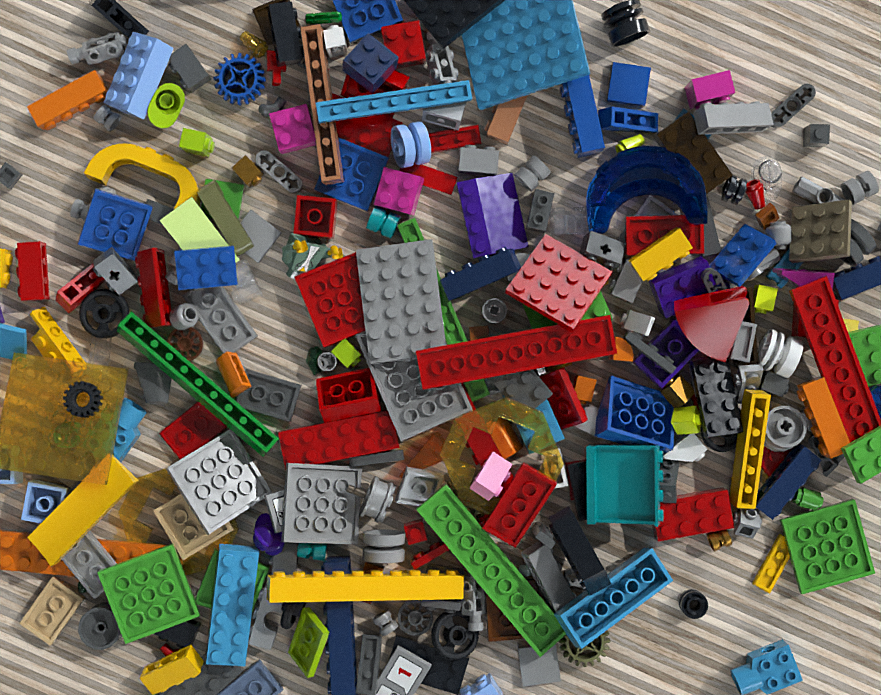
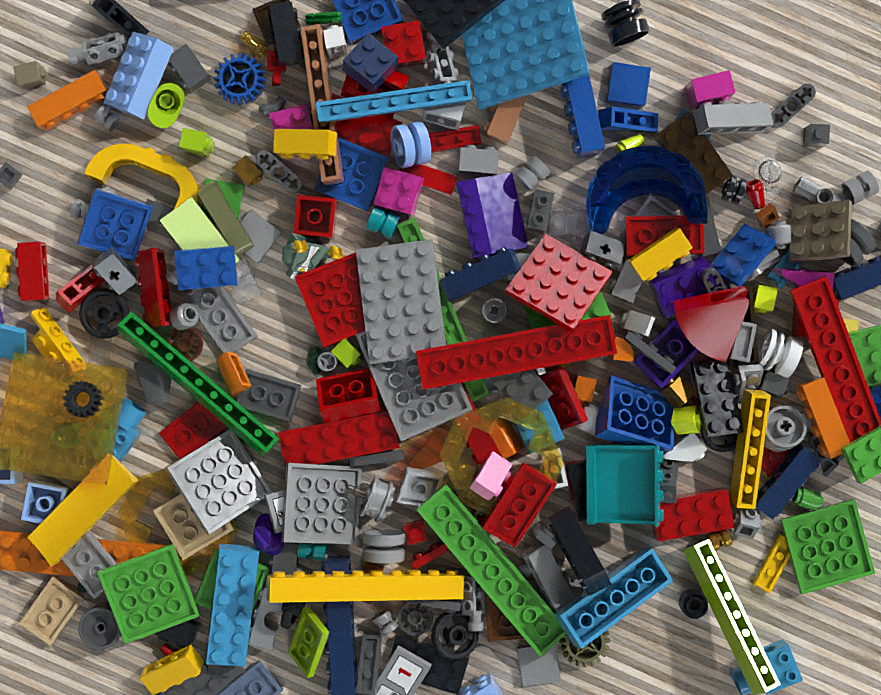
dark orange plate [469,325,489,341] -> none
none -> dark tan brick [13,61,47,89]
none -> yellow brick [273,129,337,160]
none -> lime brick [683,539,781,695]

